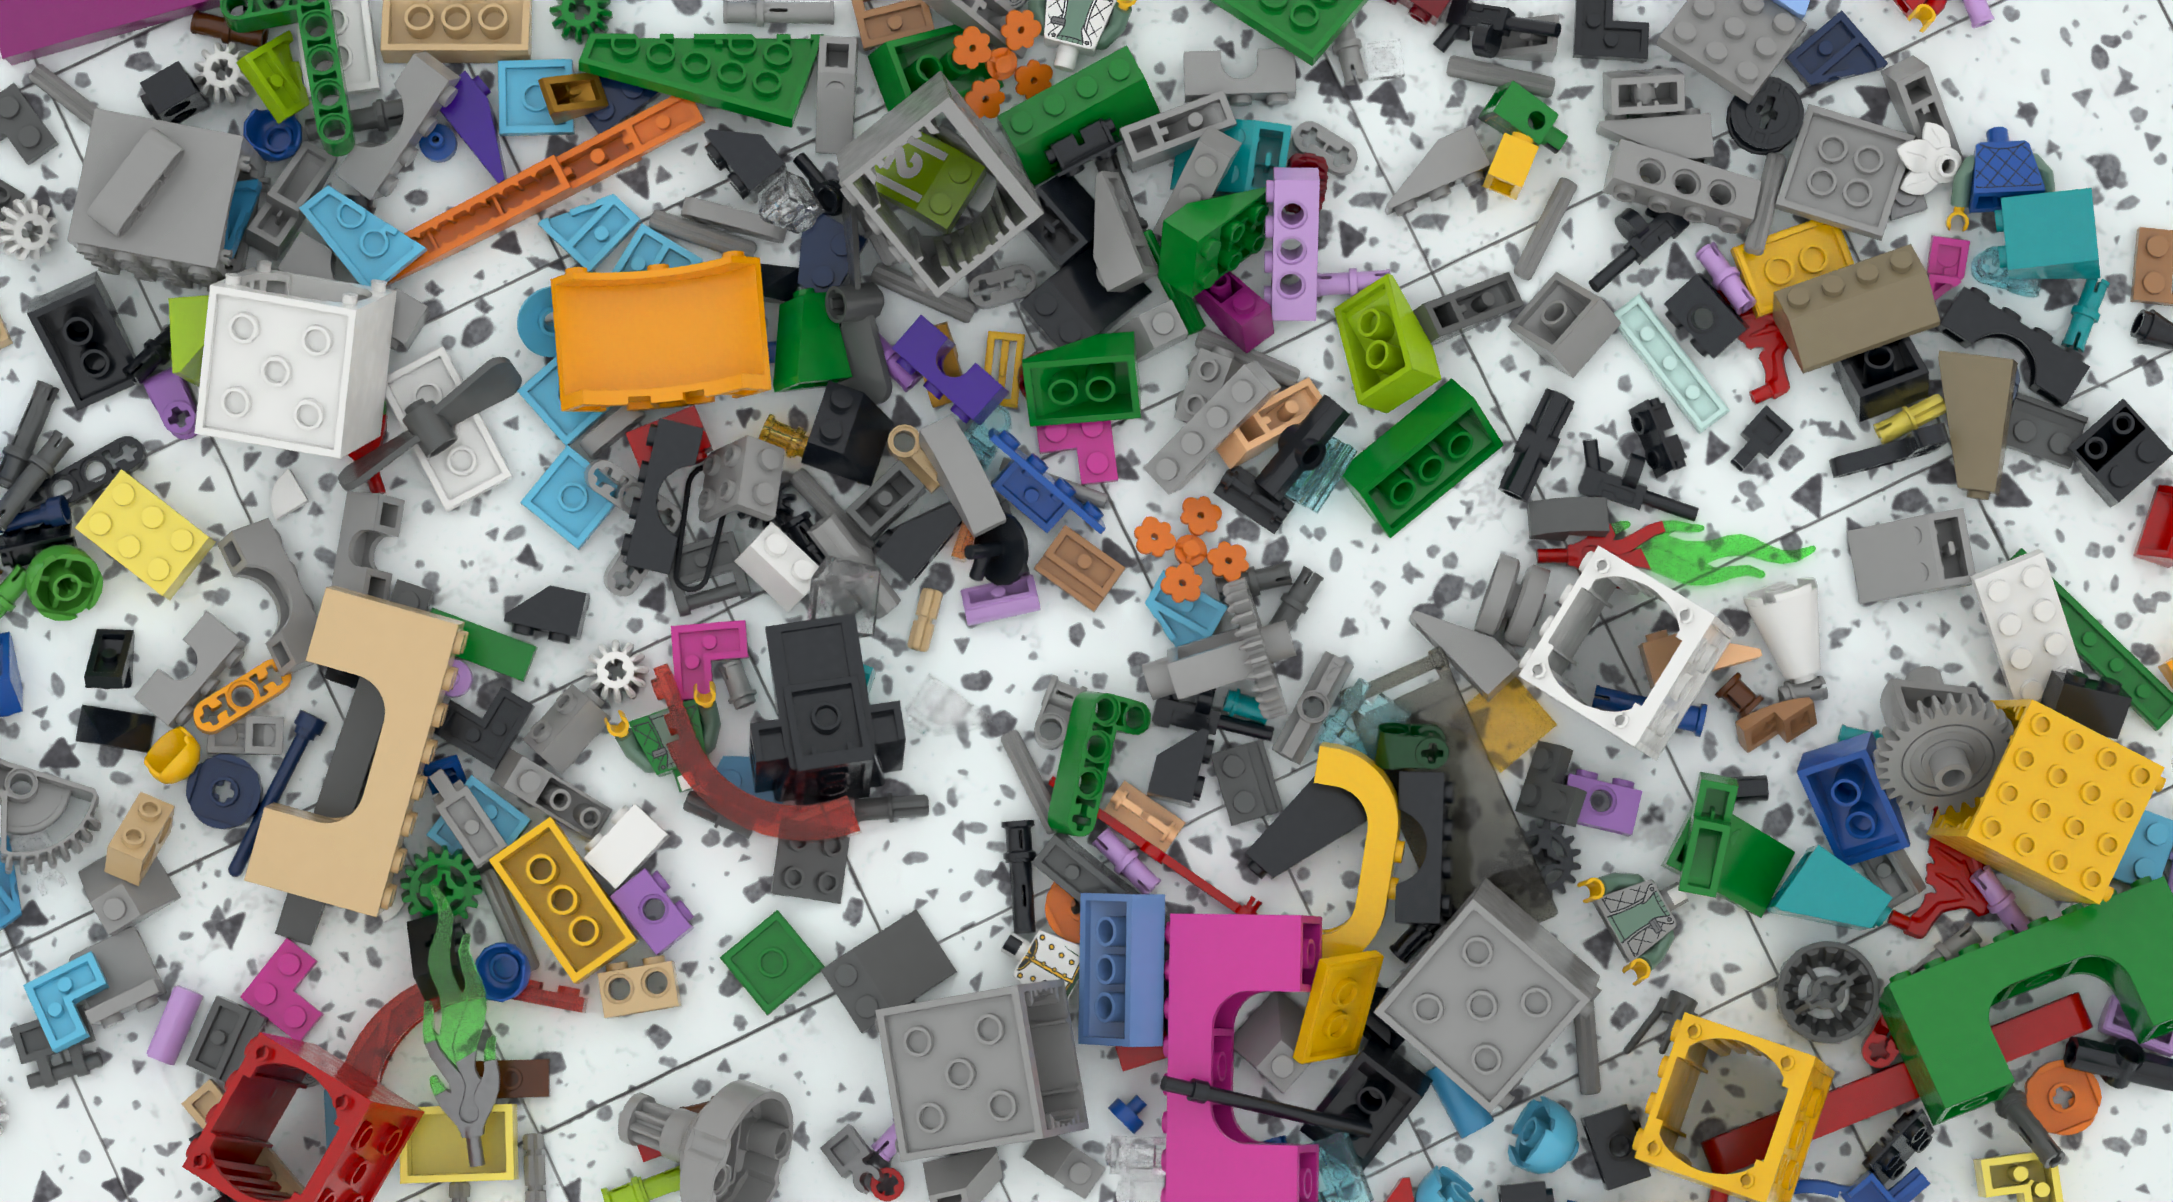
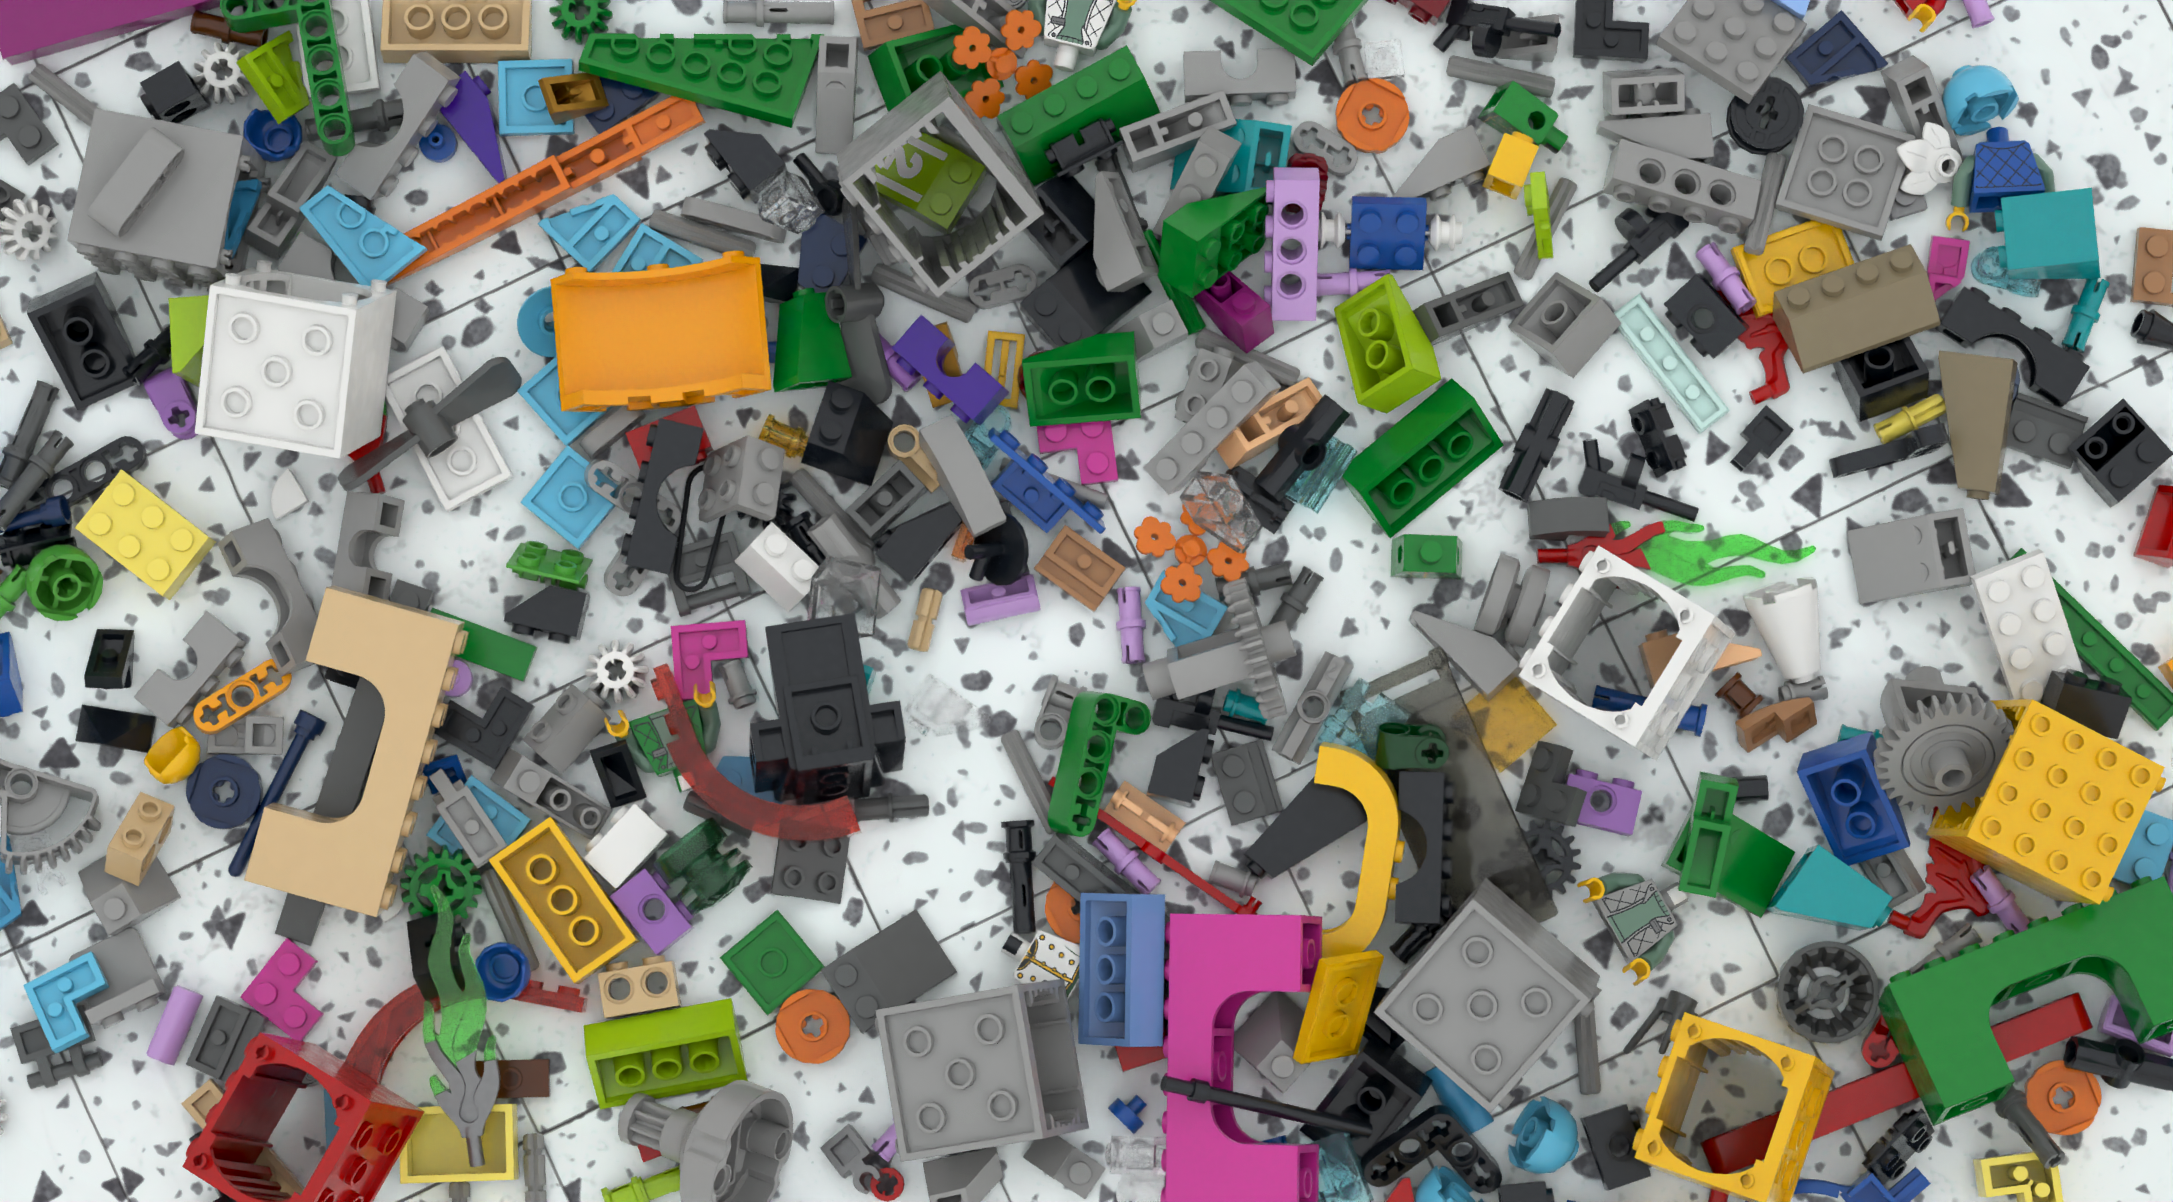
none -> bright green hinge [506,541,593,591]
none -> lime slope [583,998,748,1109]
none -> black slope [590,739,647,809]
none -> clear green wheel [652,817,753,916]
none -> orange plate [775,989,851,1064]
none -> lavender pin [1116,586,1146,664]
none -> clear slope [1179,471,1262,554]
none -> light grey pin [1208,860,1258,898]
none -> blue plate [1318,196,1462,270]
none -> orange plate [1335,78,1410,154]
none -> black beam [1361,1105,1502,1194]
none -> green torso [1390,534,1462,579]
none -> lime wing [1524,171,1554,260]
none -> medium azure cylinder [1942,65,2019,136]

